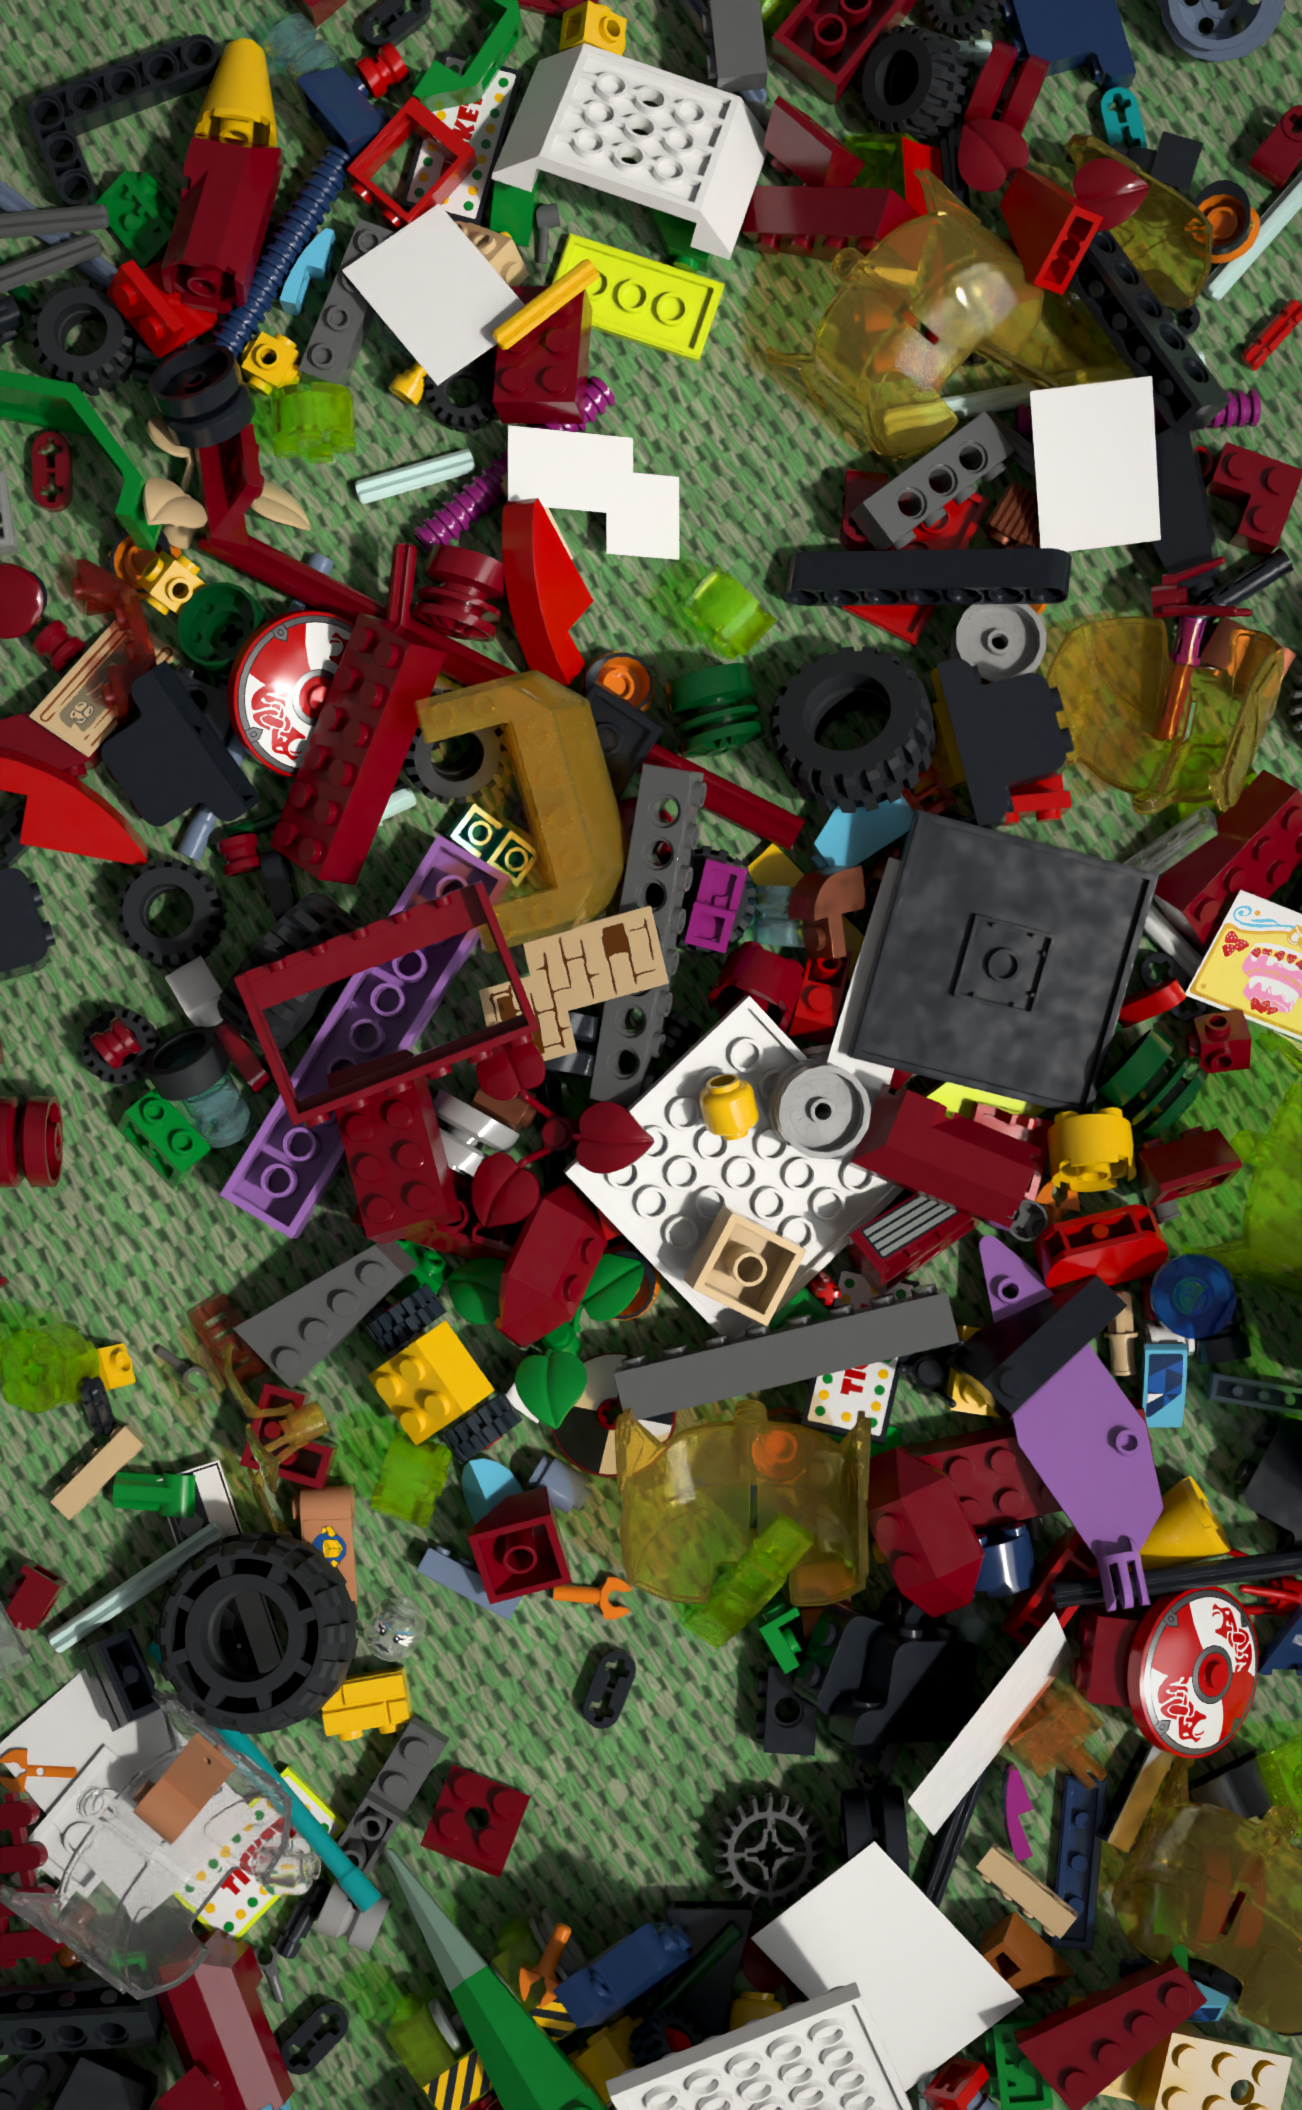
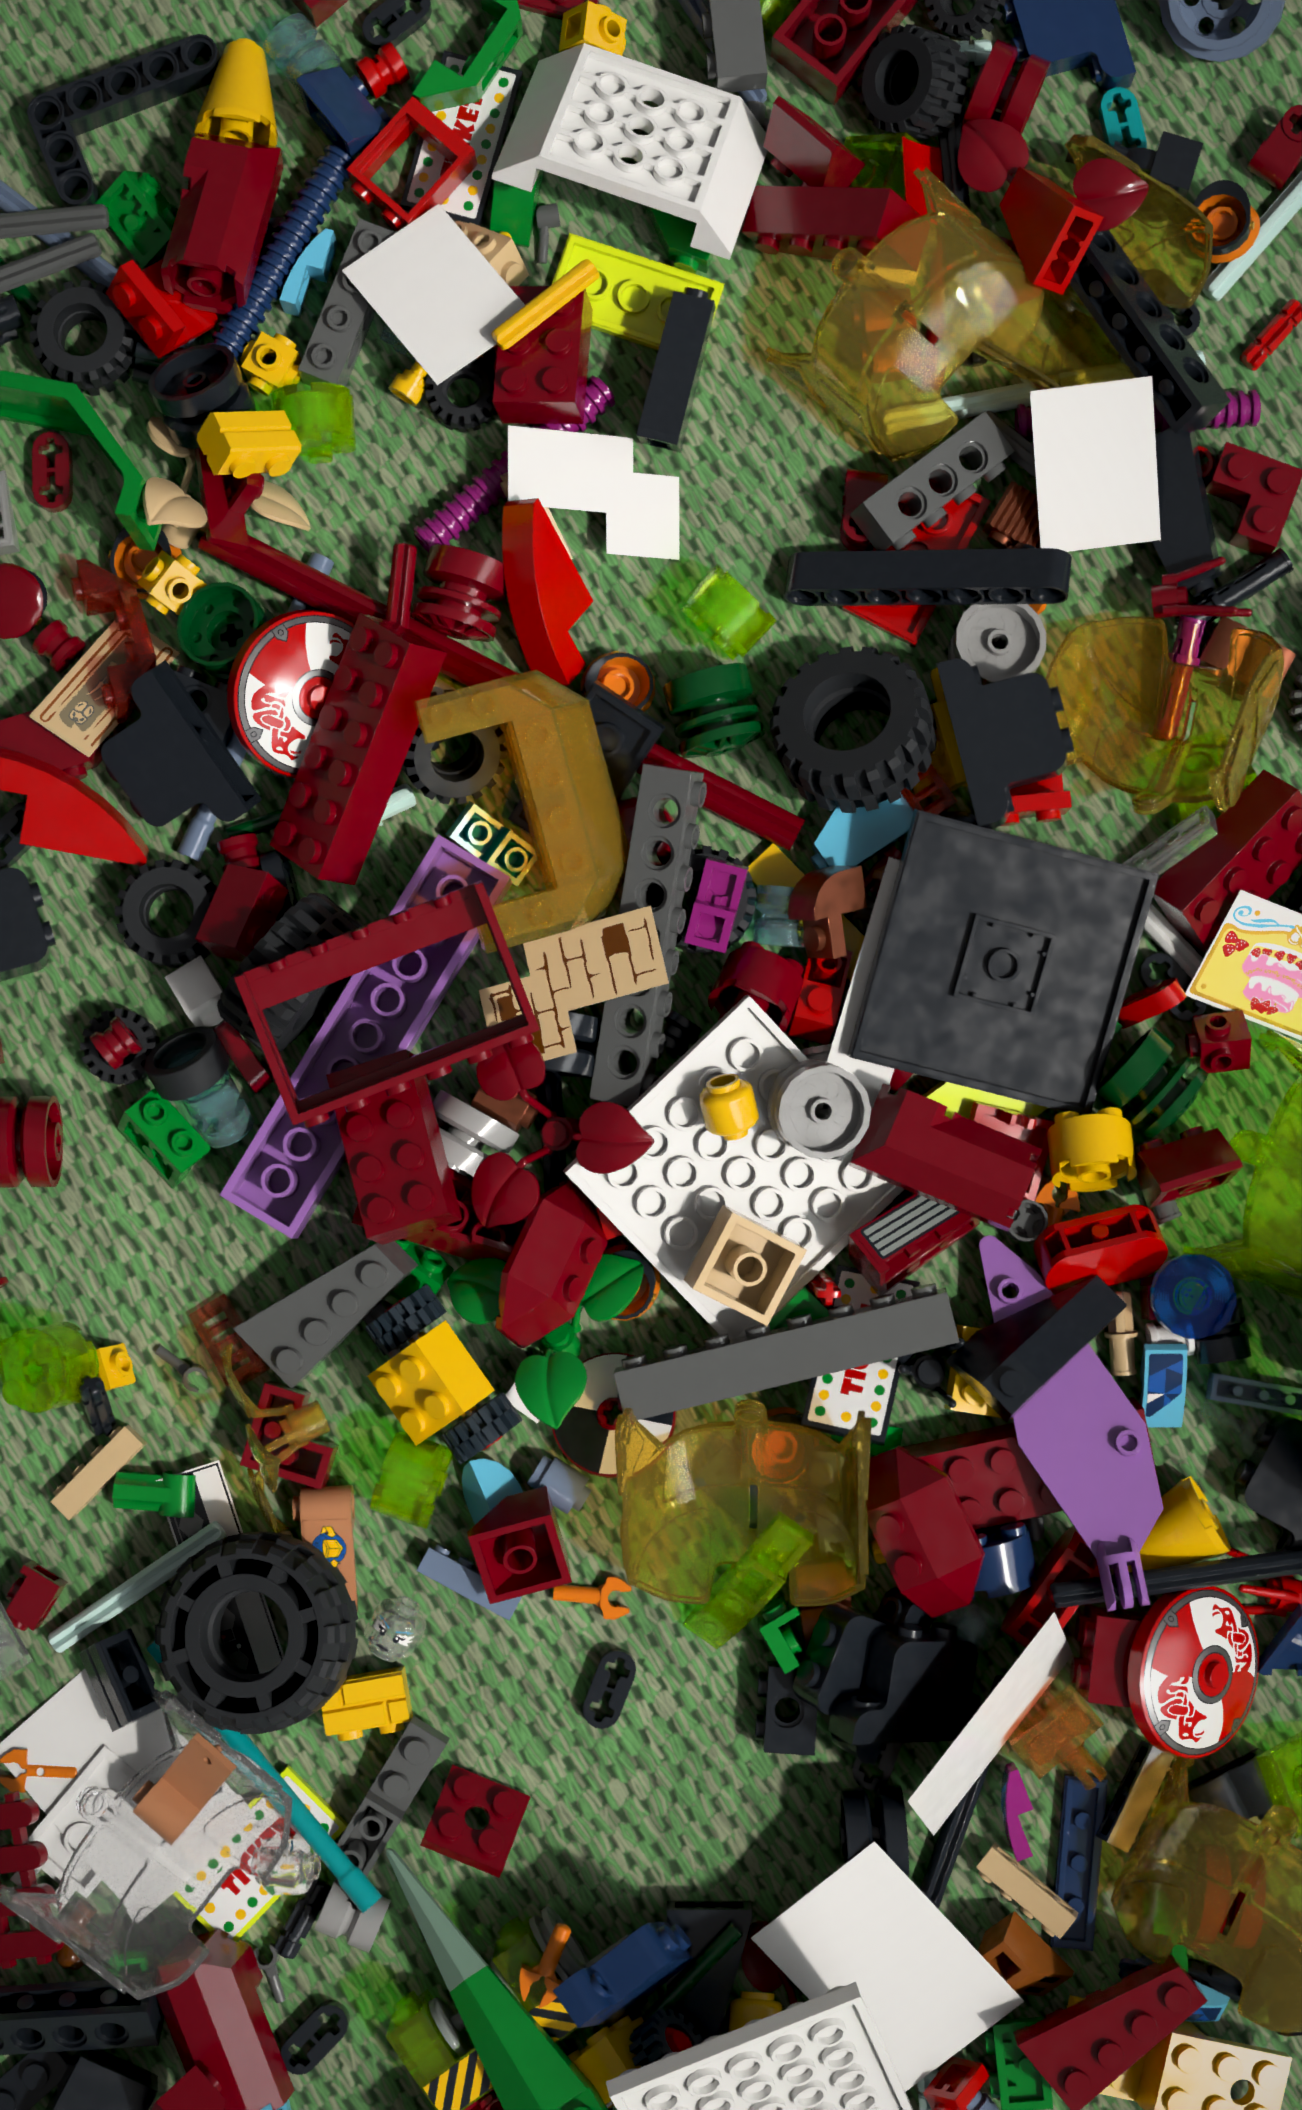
light aqua axle [355,449,475,504] -> none
dark grey gear [712,1791,827,1910] -> none
none -> dark red brick [195,864,289,962]
none -> yellow brick [197,410,302,478]
none -> black slope [637,287,716,453]

